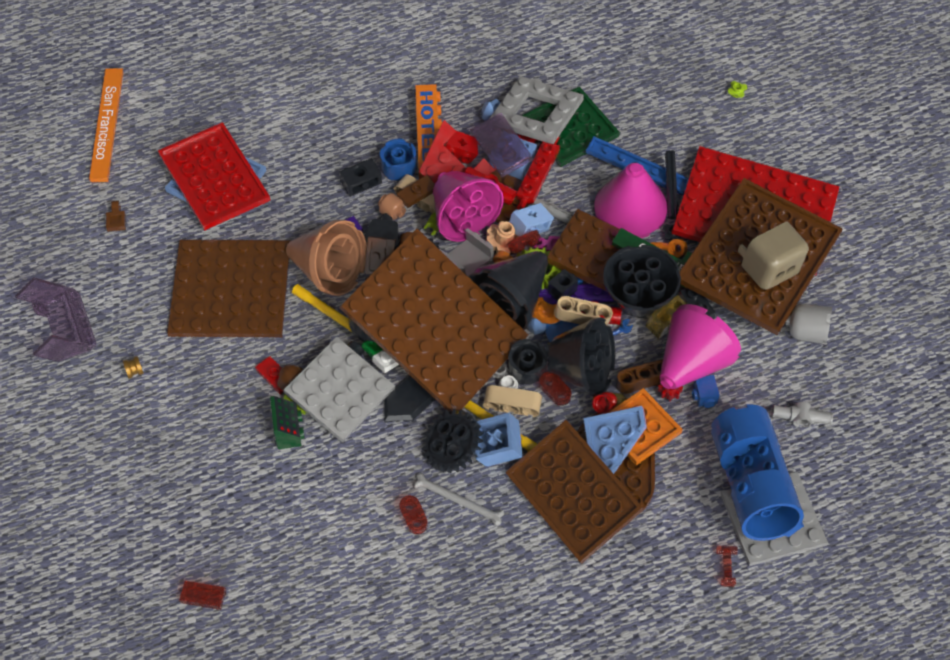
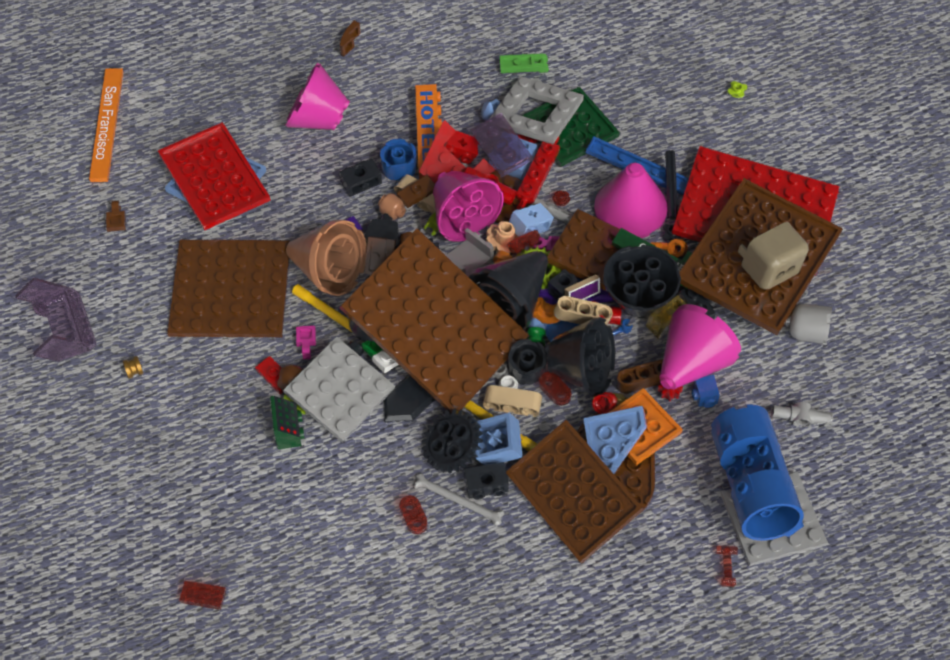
none -> dark pink cone [285,62,350,131]
none -> dark pink plate [296,326,316,360]
none -> reddish brown slope [340,20,361,57]
none -> black brick [464,462,509,500]
none -> bright green plate [500,53,549,73]
none -> green wheel [527,327,546,347]
none -> clear red plate [552,190,570,206]
none -> tile [565,275,600,300]

